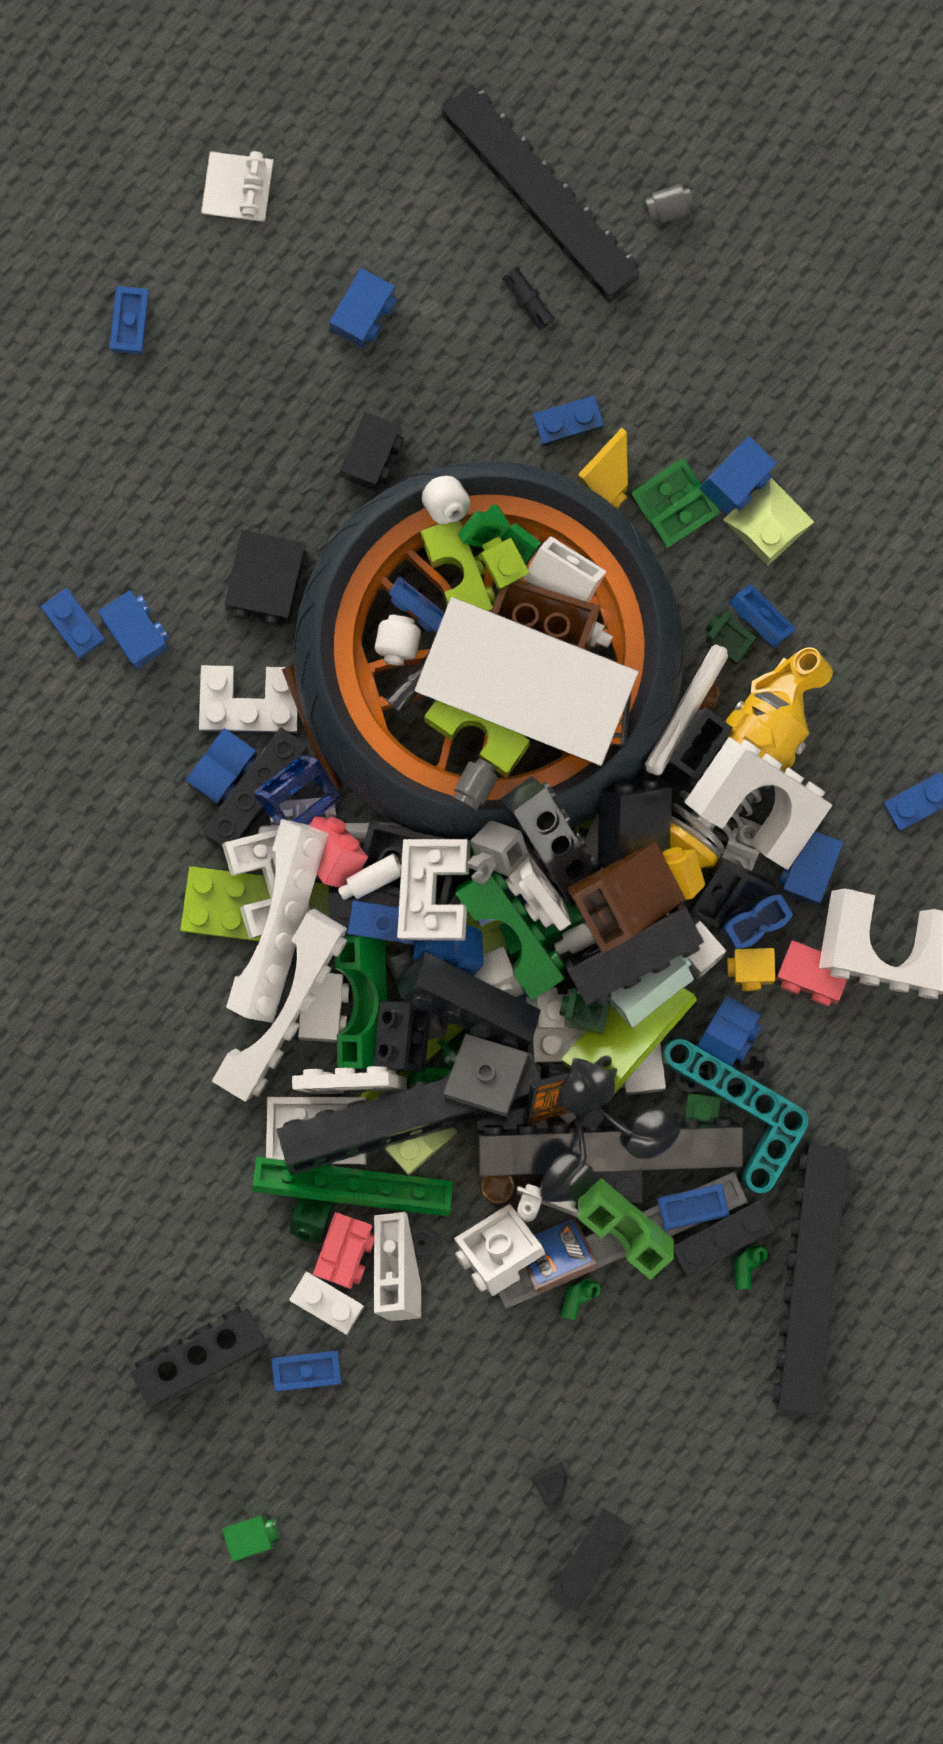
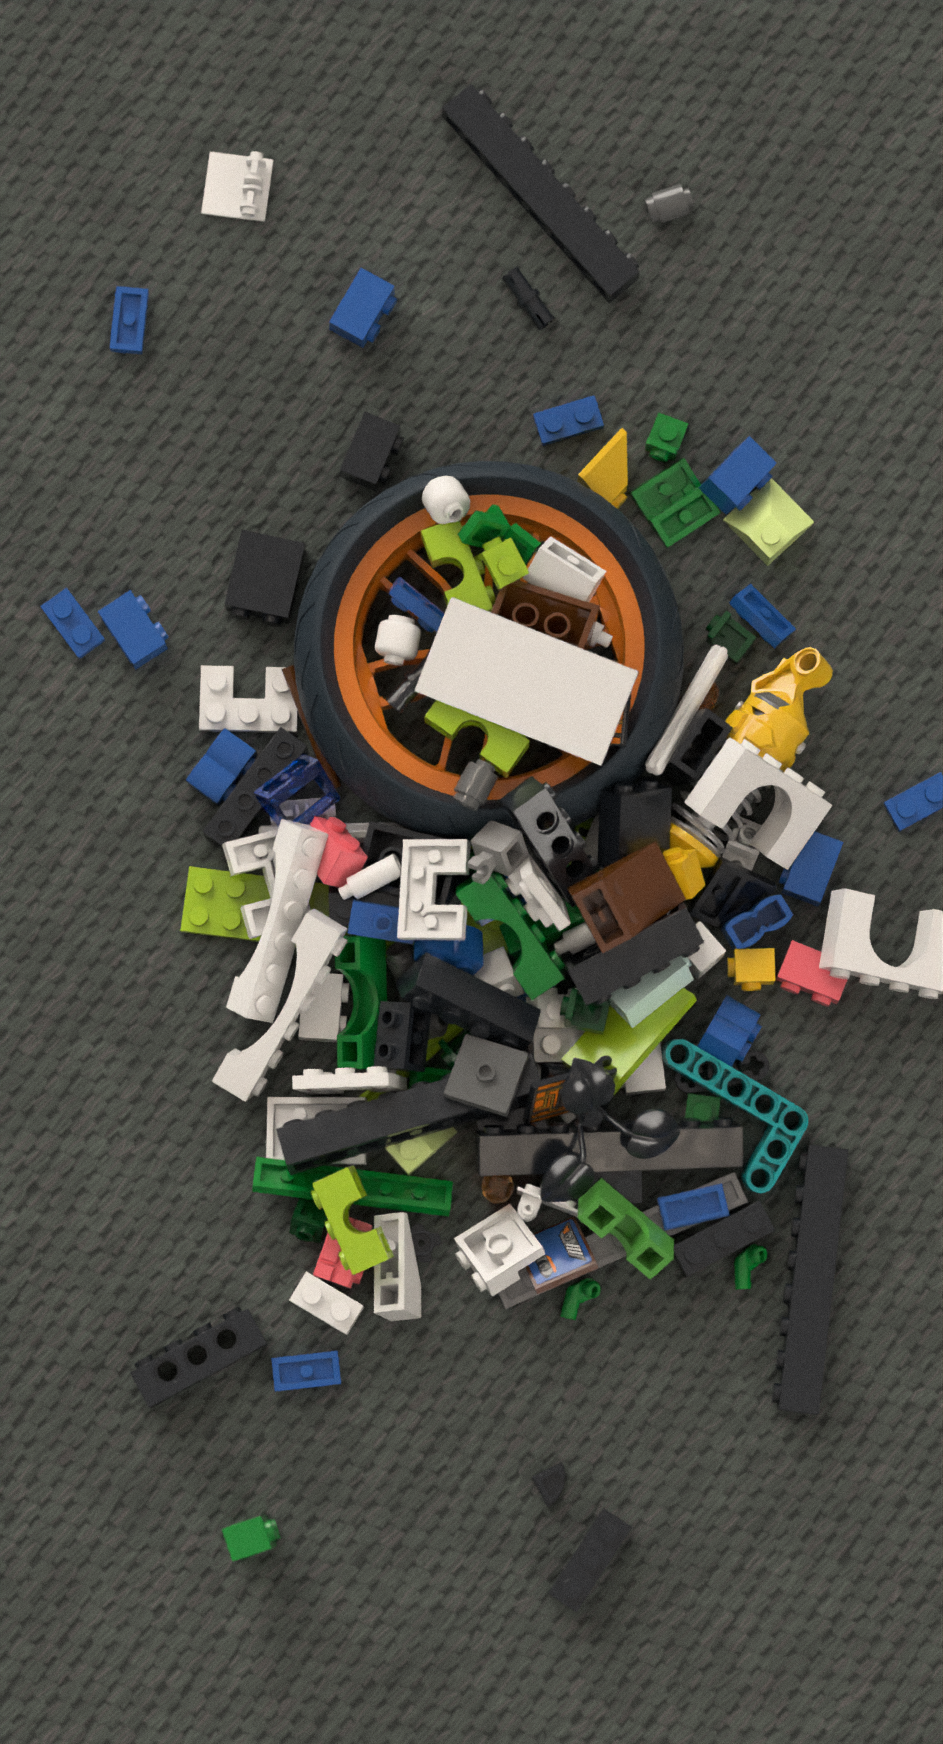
none -> lime arch [311,1165,394,1275]
none -> green bracket [645,412,688,462]

